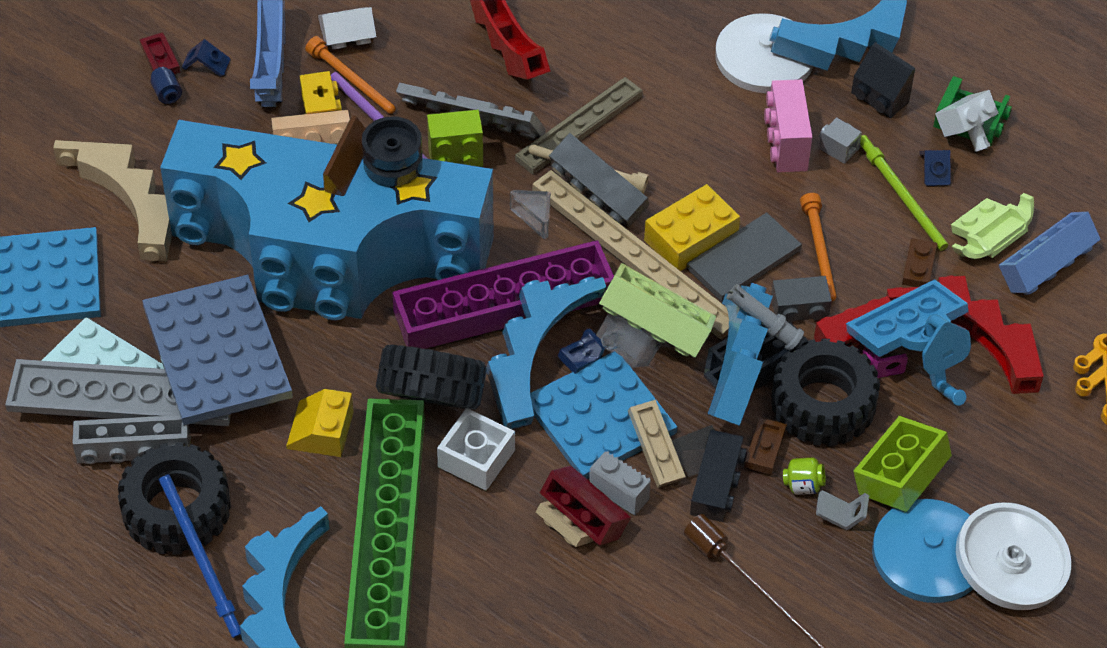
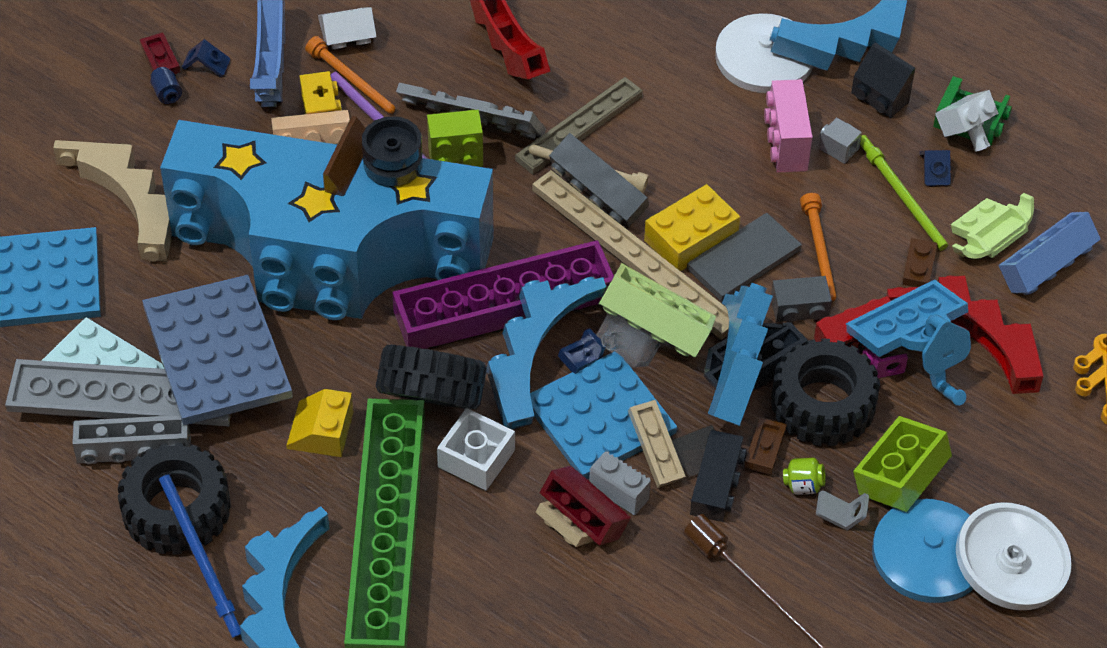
clear slope [510,190,551,240] -> none
light grey pin [726,284,804,351] -> none

